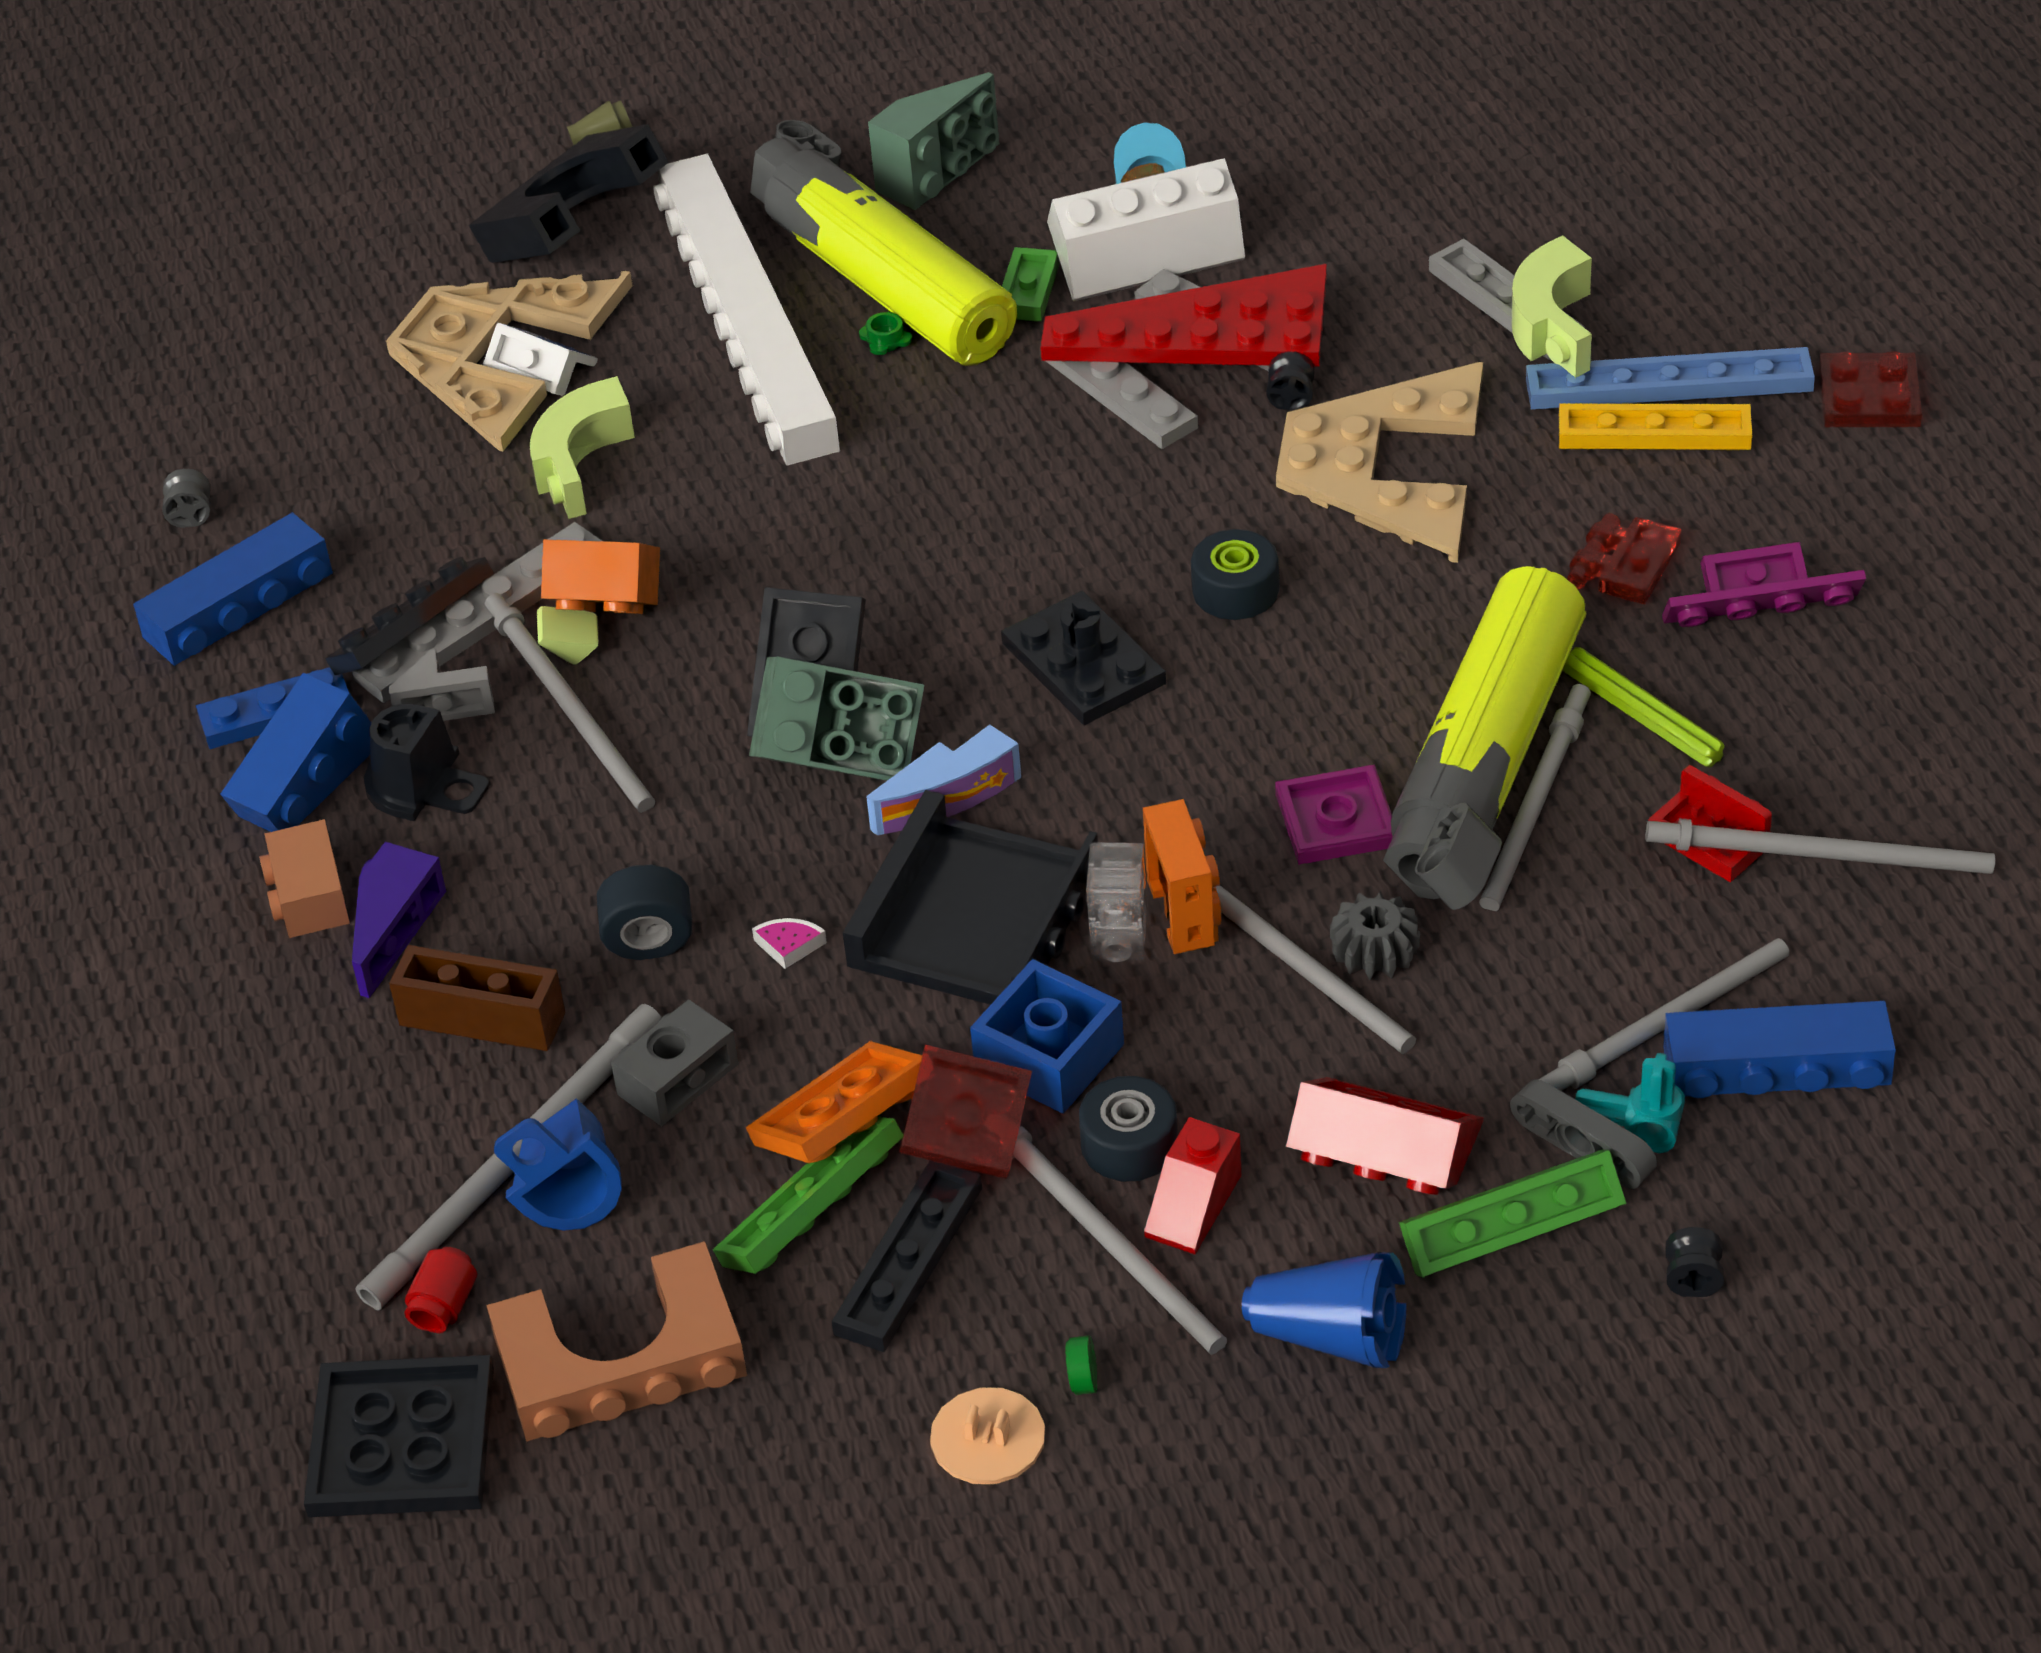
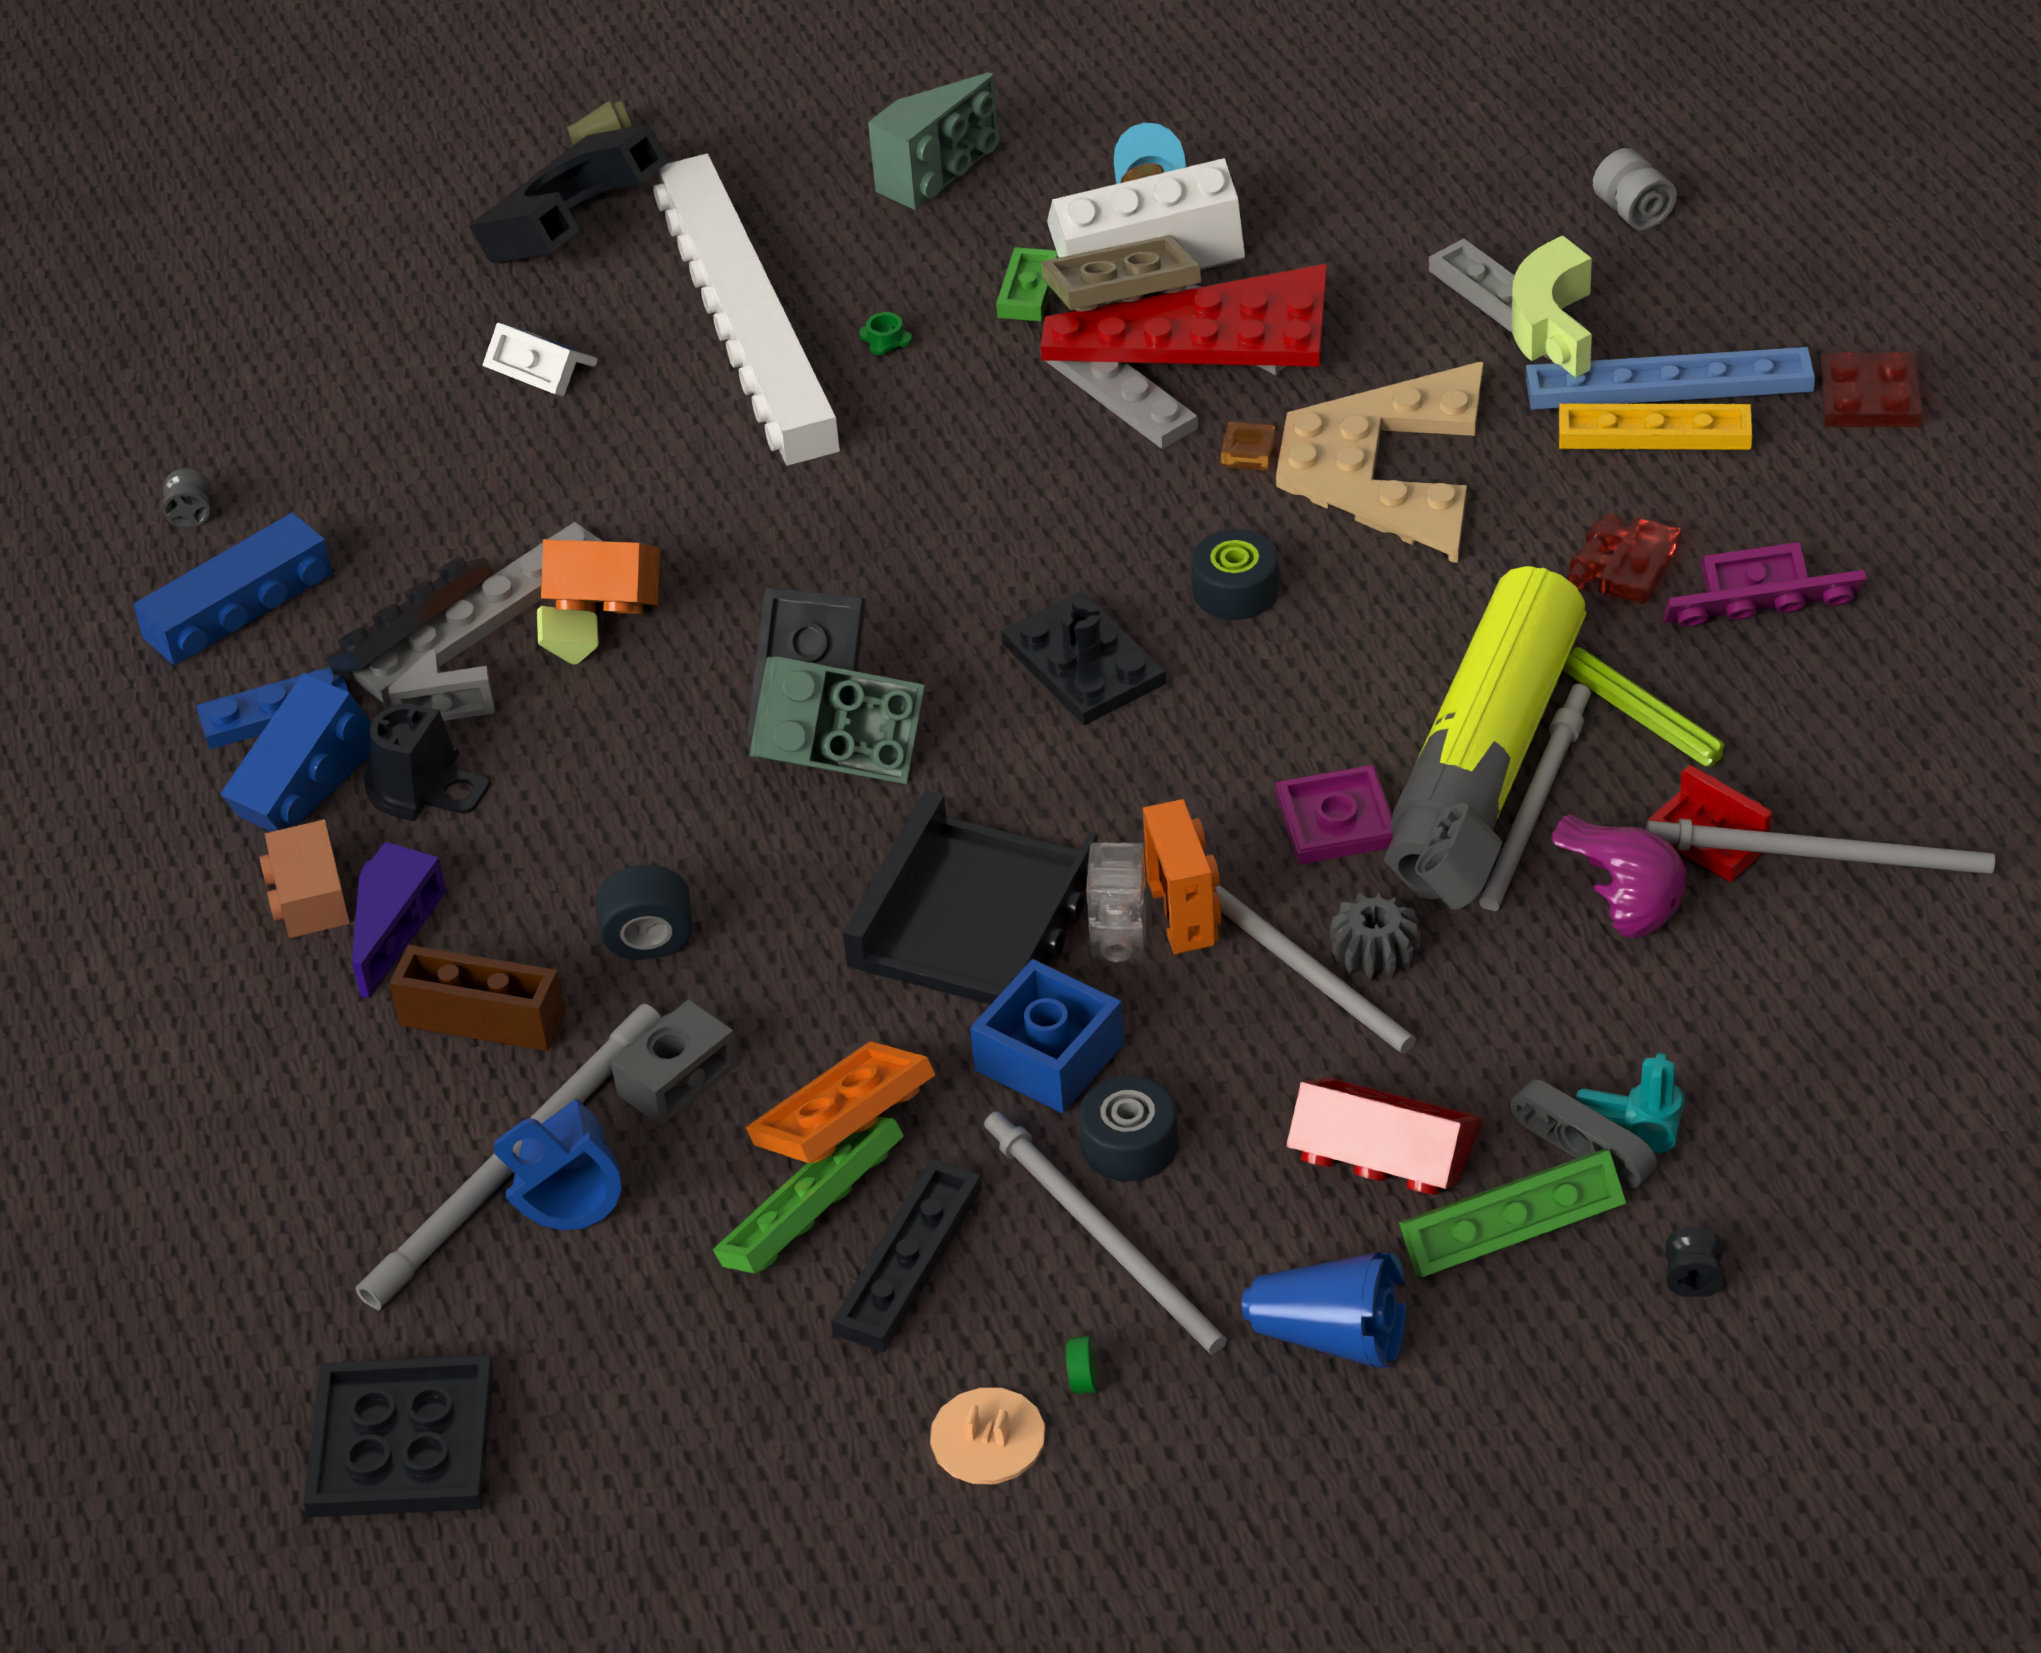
tan wing [386,271,632,452] -> none
red brick [404,1247,478,1334] -> none
light grey bar [485,593,655,813] -> none
nougat arch [486,1241,747,1442] -> none
yellowish green arch [530,376,635,519] -> none
neon yellow piece [750,120,1017,366] -> none
tile [752,918,827,969] -> none
light blue slope [866,724,1021,835] -> none
clear red plate [899,1045,1032,1179] -> none
slope [1144,1117,1242,1254] -> none
black wheel [1266,352,1315,410] -> none
light grey bar [1538,938,1789,1091] -> none
blue brick [1663,1001,1896,1098] -> none
none -> dark tan plate [1041,235,1201,311]
none -> clear orange plate [1221,421,1275,470]
none -> magenta piece [1551,814,1687,938]
none -> light grey wheel [1593,148,1677,230]

